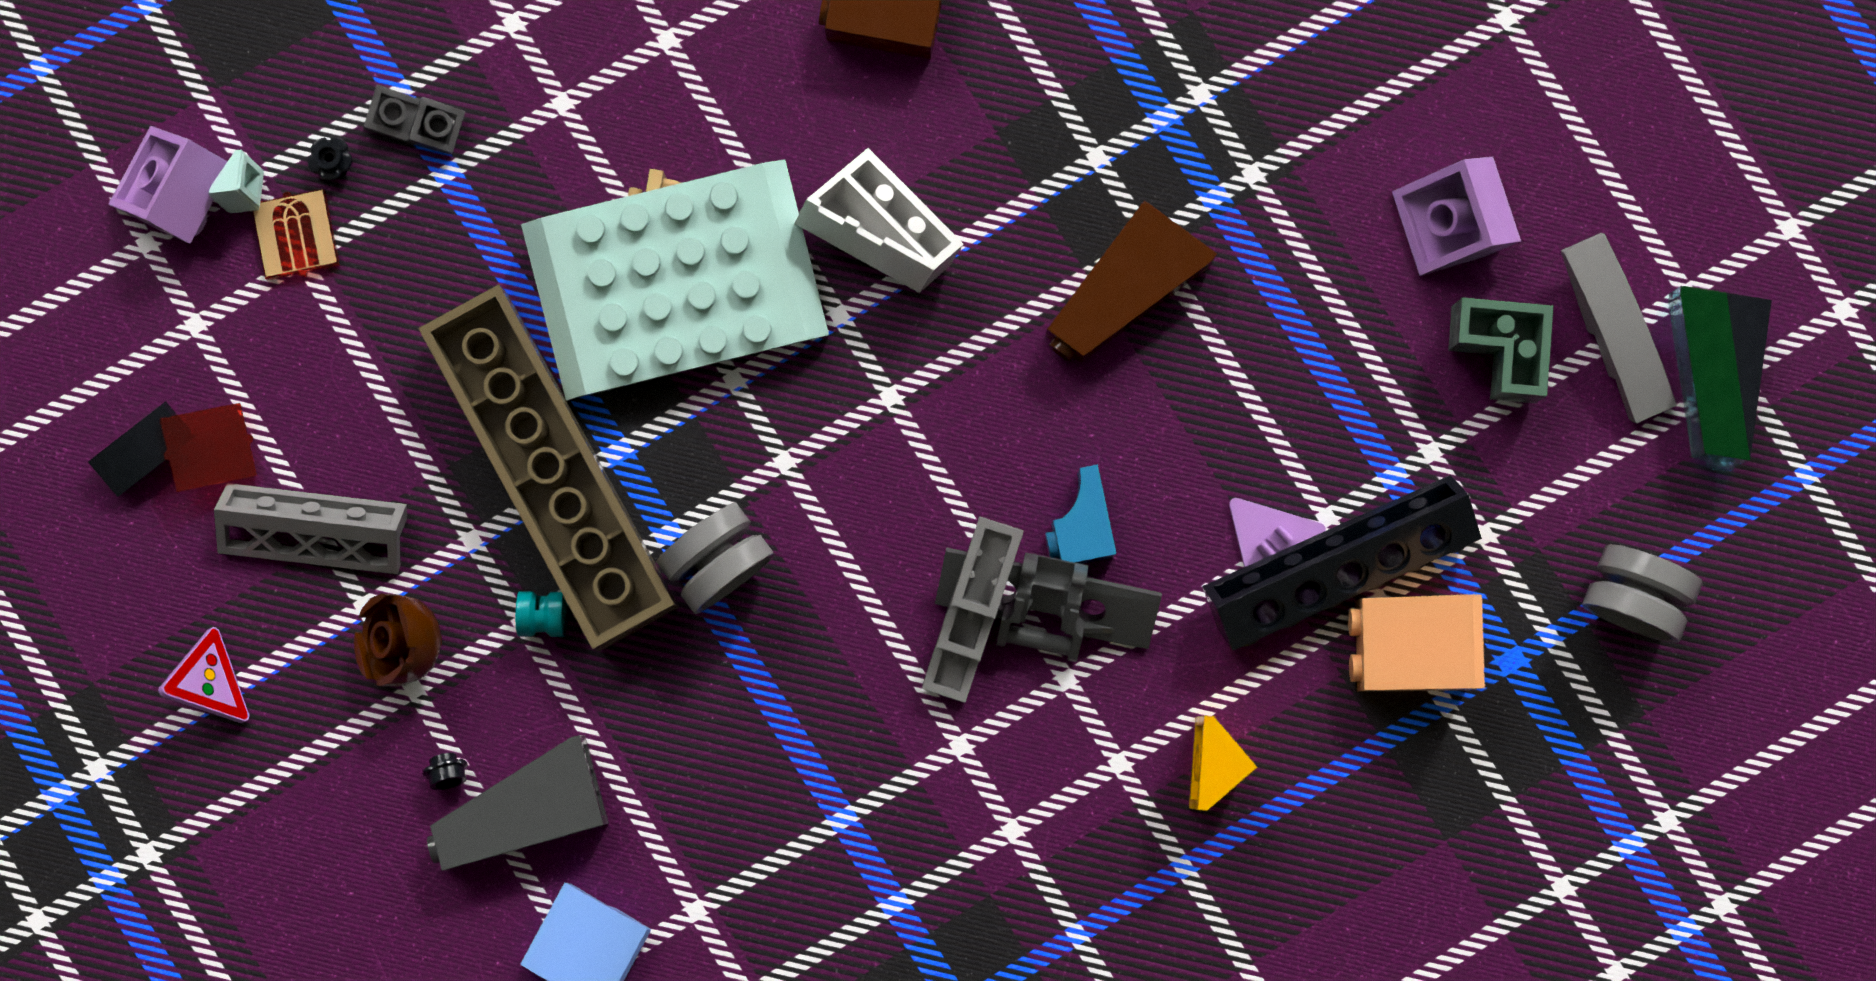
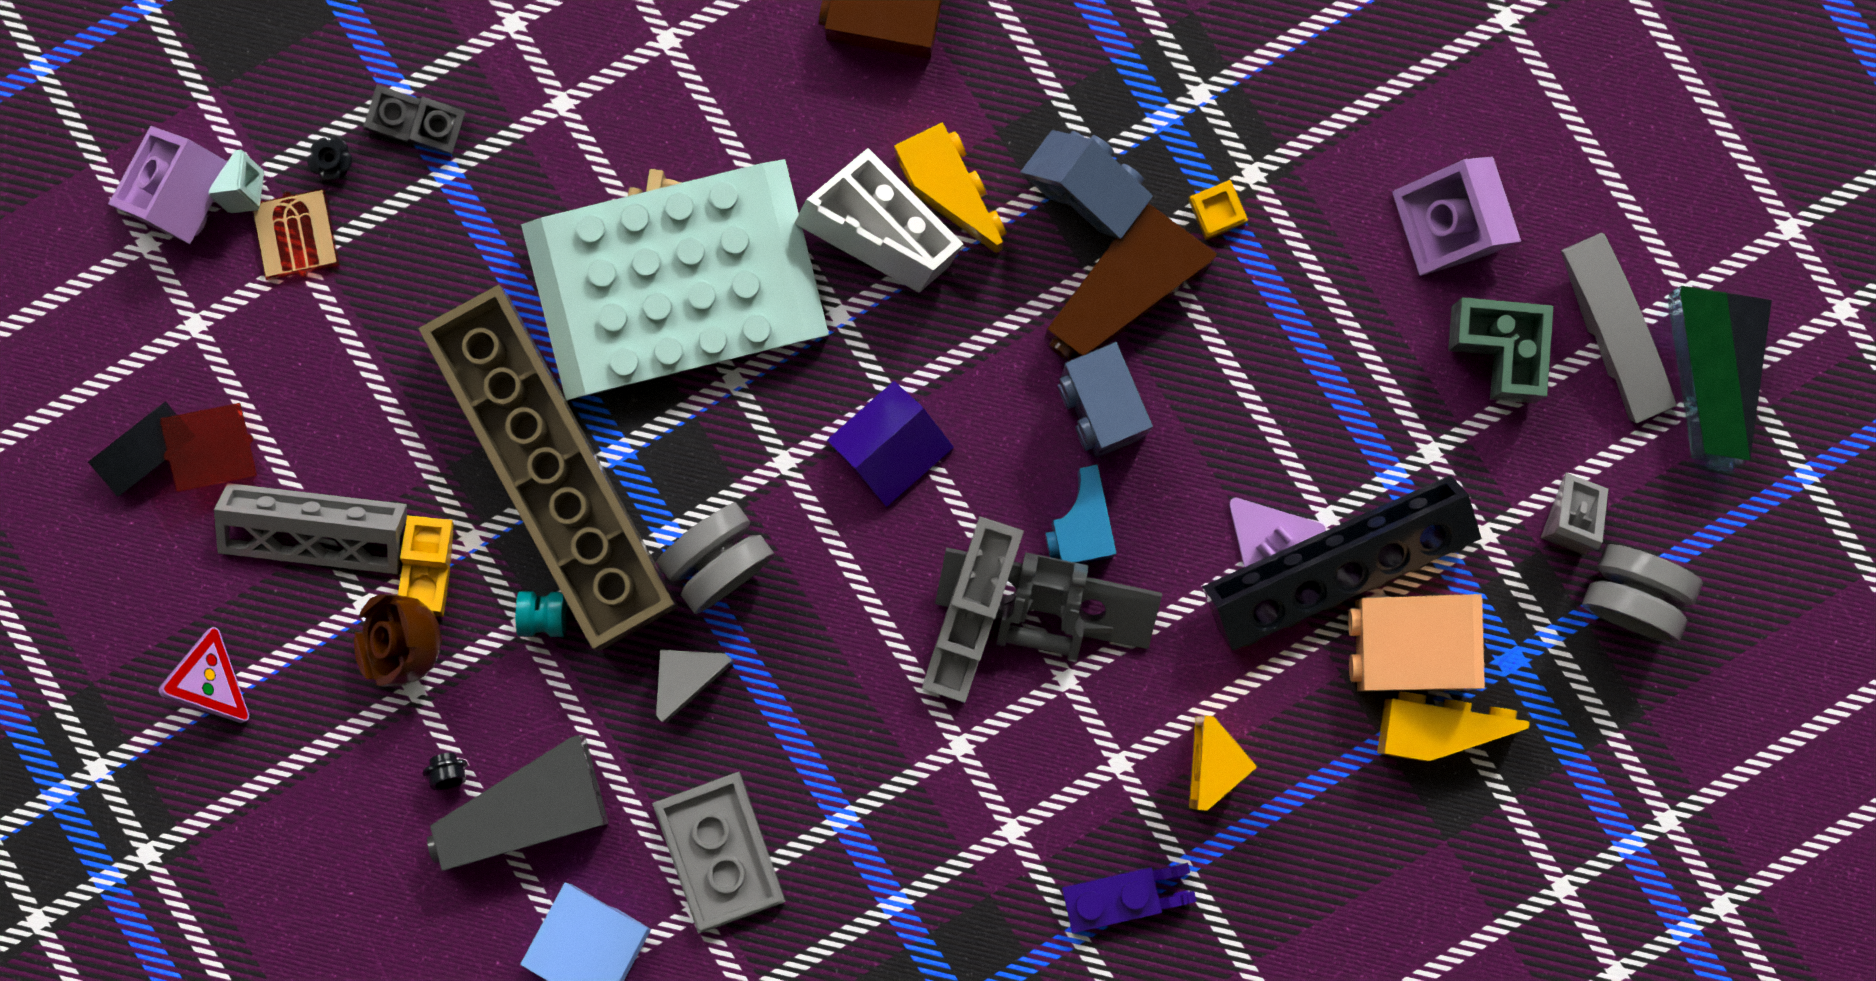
none -> yellow slope [398,515,454,617]
none -> light grey tile [652,771,786,934]
none -> light grey slope [656,650,734,723]
none -> dark purple slope [827,381,954,508]
none -> yellow slope [894,122,1007,253]
none -> sand blue brick [1020,130,1153,239]
none -> sand blue brick [1057,342,1153,458]
none -> dark purple hinge [1061,863,1197,933]
none -> yellow tile [1188,180,1248,240]
none -> yellow slope [1377,691,1530,761]
none -> light grey slope [1541,473,1608,554]

